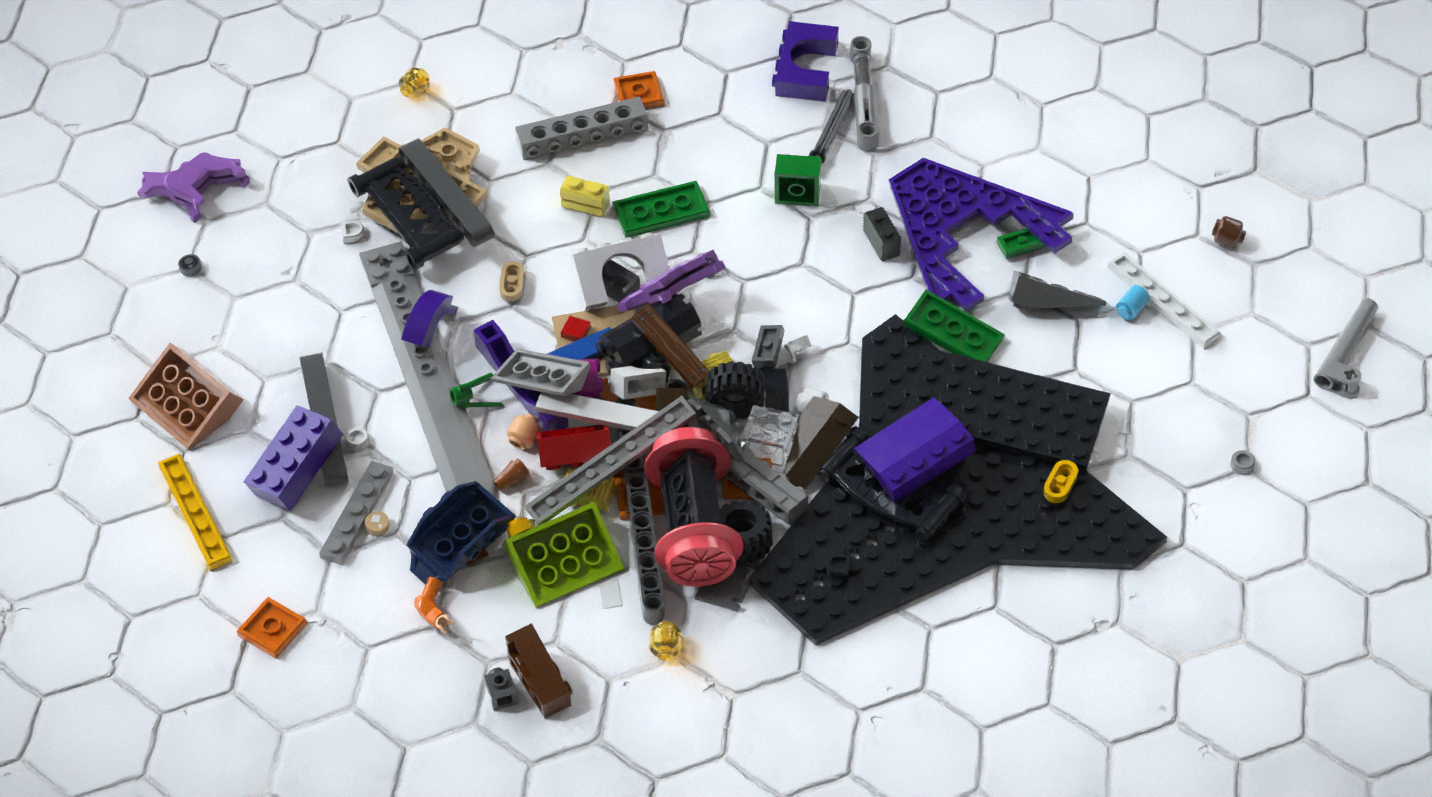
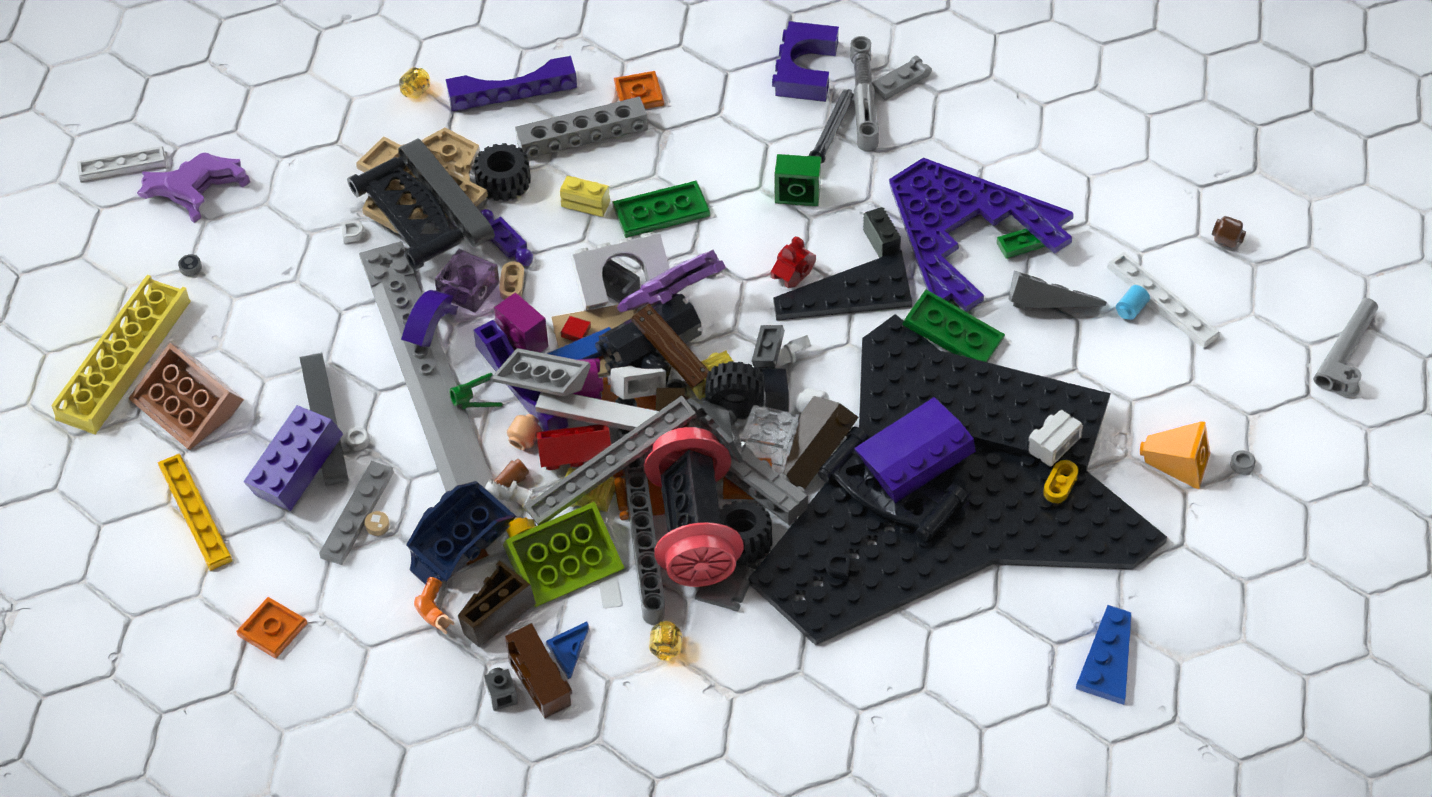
none -> light yellow tile [51,274,191,435]
none -> white tile [76,146,167,182]
none -> clear purple brick [435,249,500,313]
none -> dark purple arch [445,55,577,112]
none -> dark brown wedge [458,560,536,647]
none -> black tyre [474,143,531,201]
none -> dark purple plate [480,209,533,266]
none -> white connector [485,479,535,510]
none -> magenta brick [494,292,549,353]
none -> blue tile [546,621,589,679]
none -> red hinge [770,236,816,288]
none -> black wing [773,250,912,321]
none -> light grey plate [872,55,932,100]
none -> white brick [1029,410,1083,466]
none -> blue wing [1076,605,1132,705]
none -> light orange slope [1139,421,1211,489]

